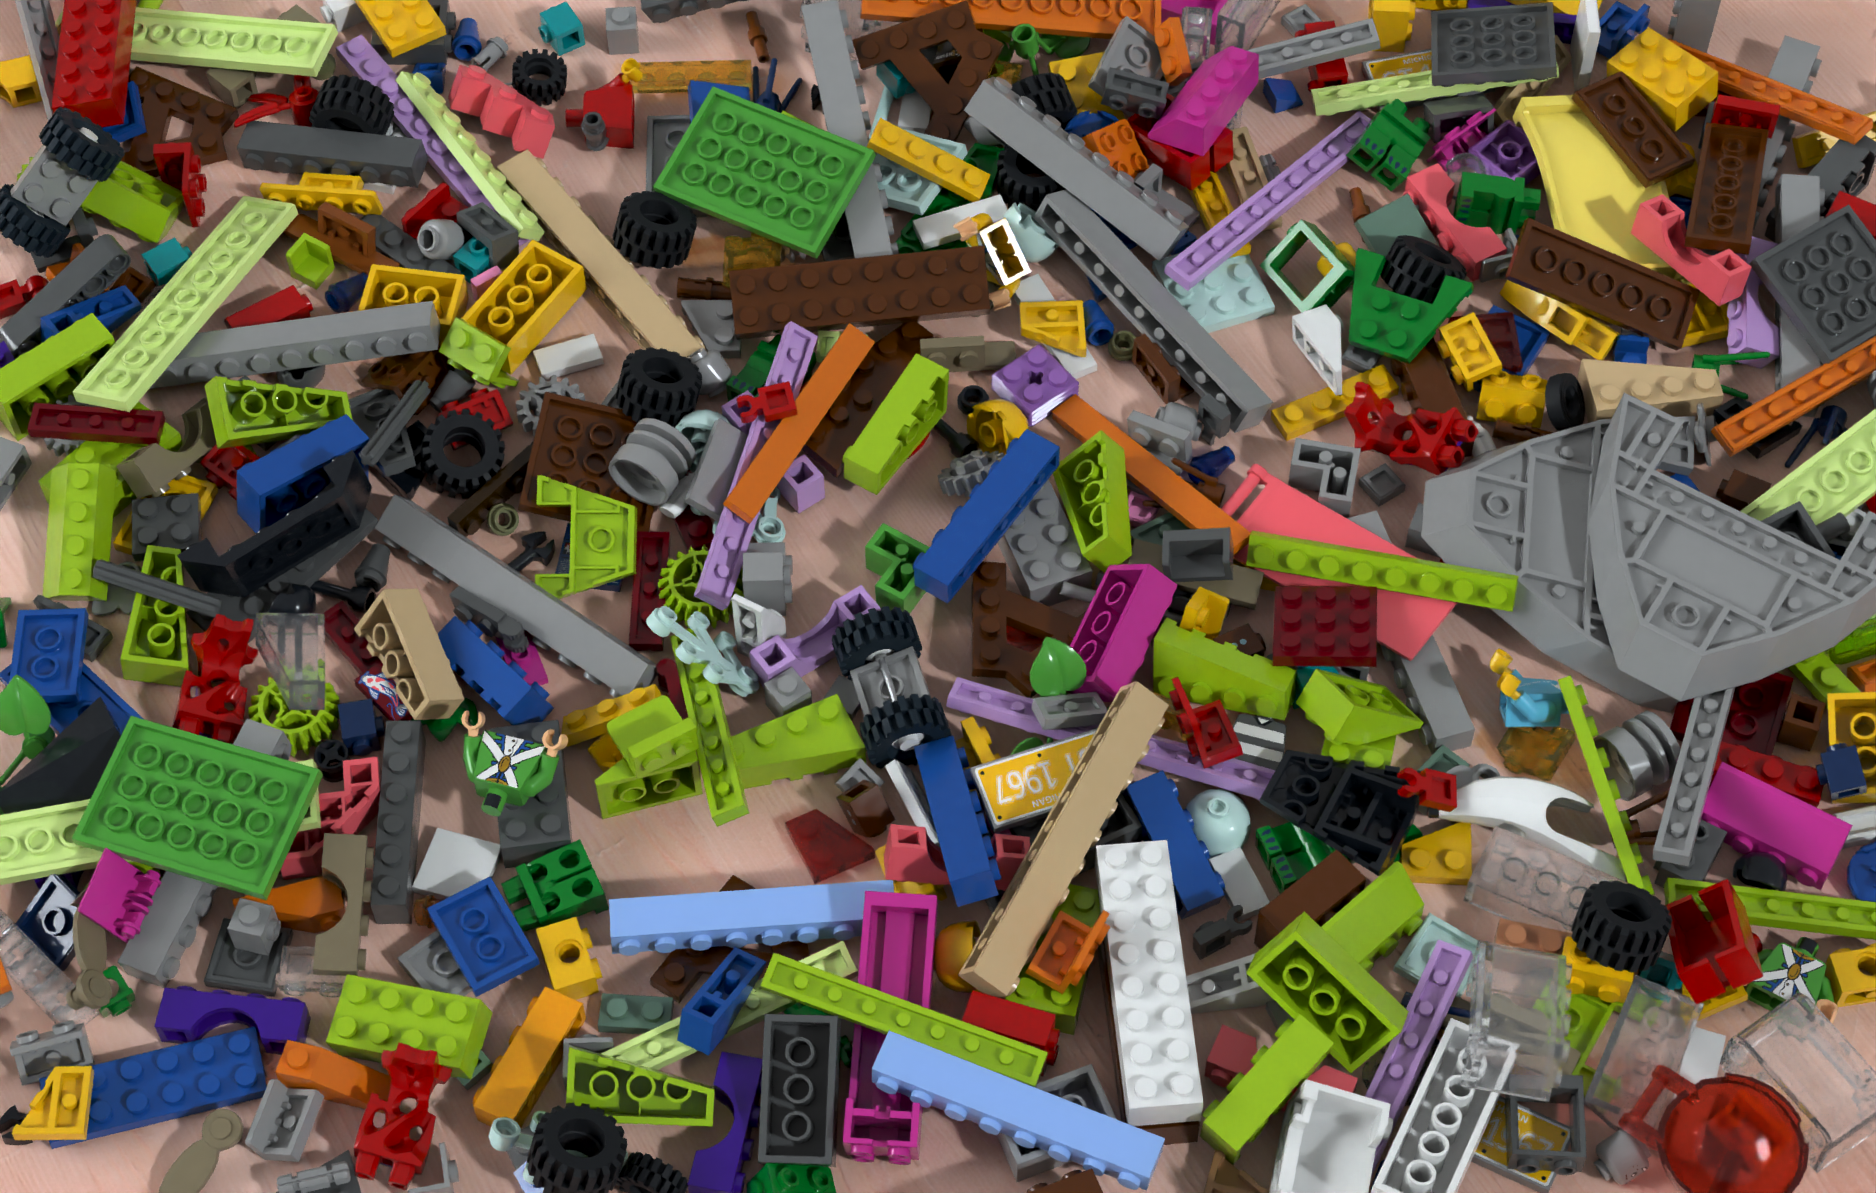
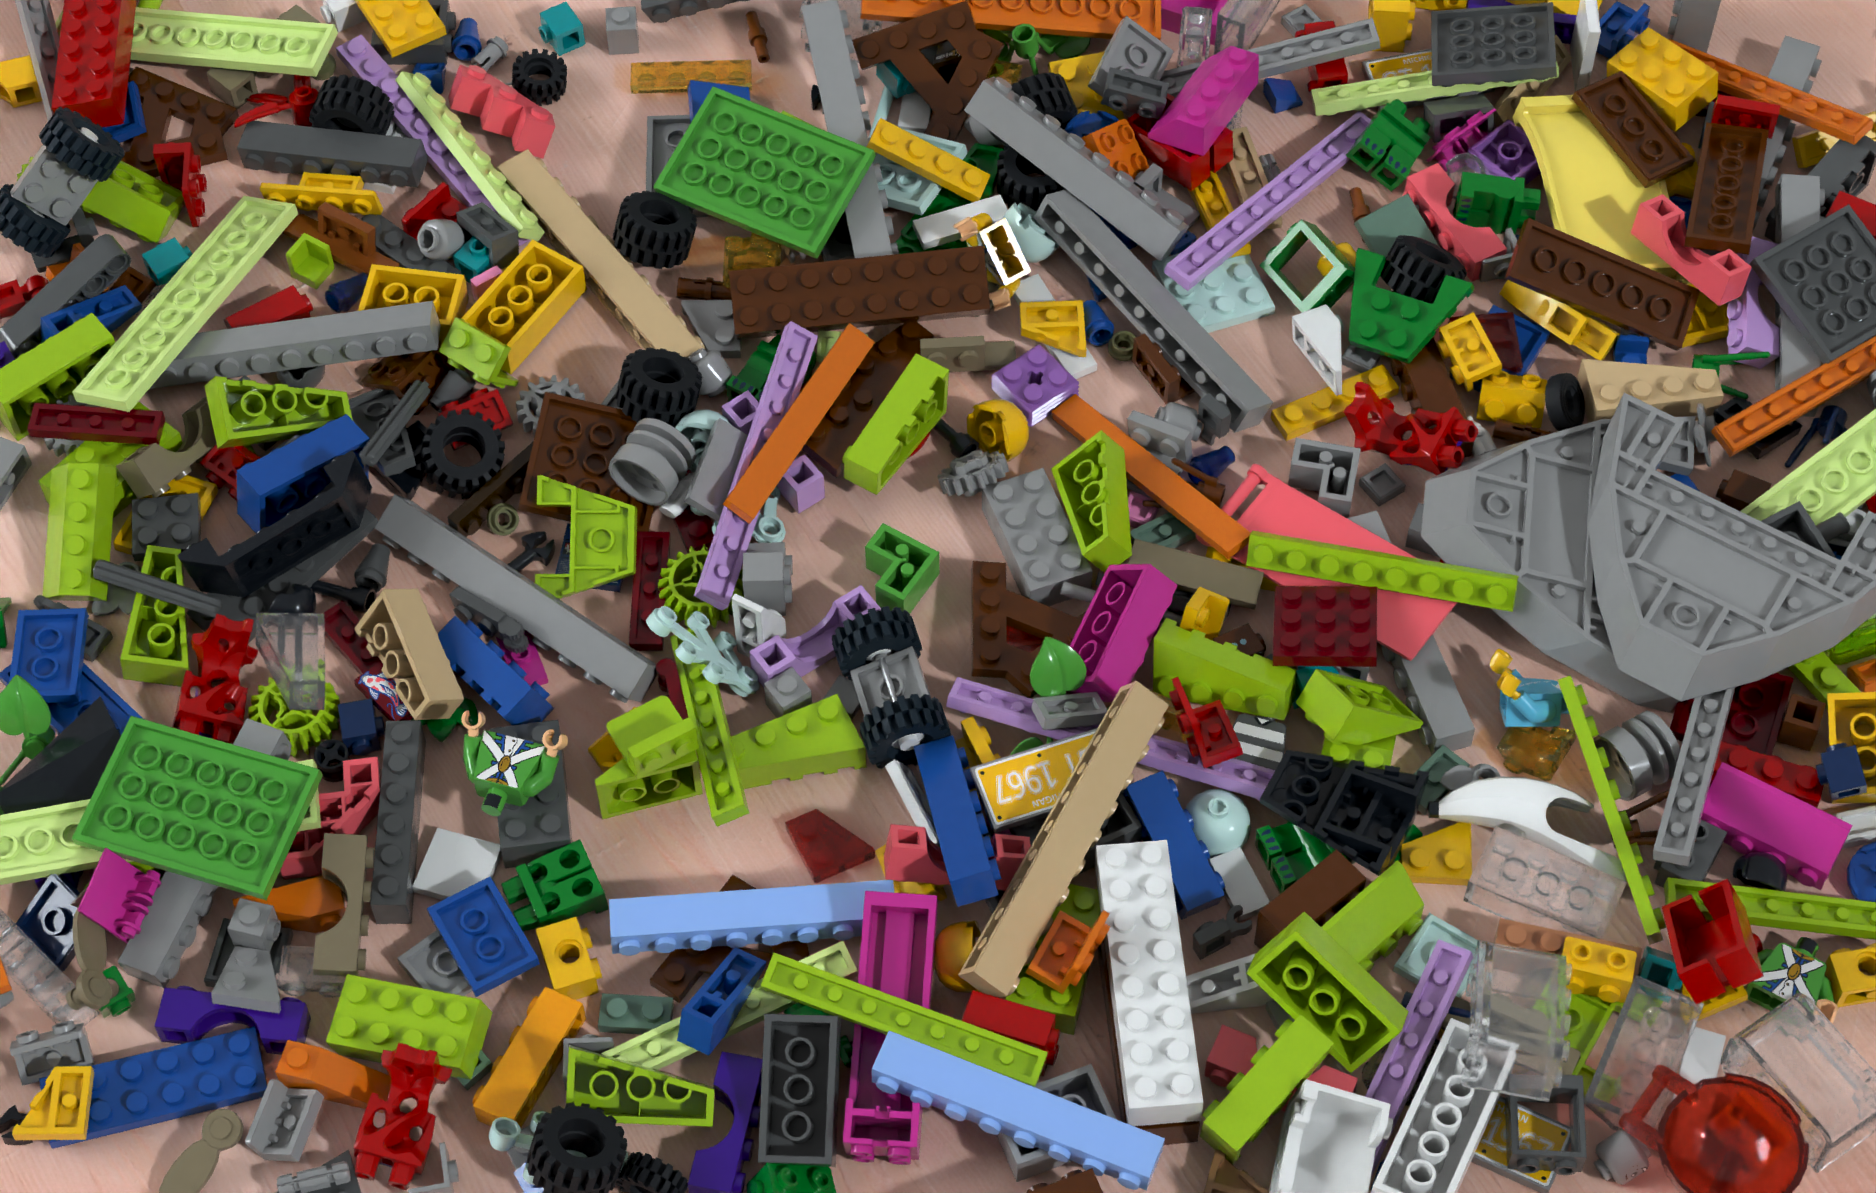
clear orange plate [414,894,440,929] -> none
white tile [533,334,604,381] -> none
yellow plate [561,684,661,747] -> none
red torso [565,58,642,151] -> none
red plate [736,381,798,423] -> none
dark blue plant [752,58,803,113] -> none
light grey plate [835,758,884,793] -> none
reddish brown brick [836,780,896,838] -> none
blue brick [913,429,1060,604] -> none
black plate [957,385,989,415] -> none
orange plate [1154,17,1193,86] -> none
dark grey panel [1162,527,1234,582] -> none
red plate [1397,768,1457,812] -> none
black tyre [1571,881,1672,972] -> none
none -> light grey wing [211,946,281,1013]

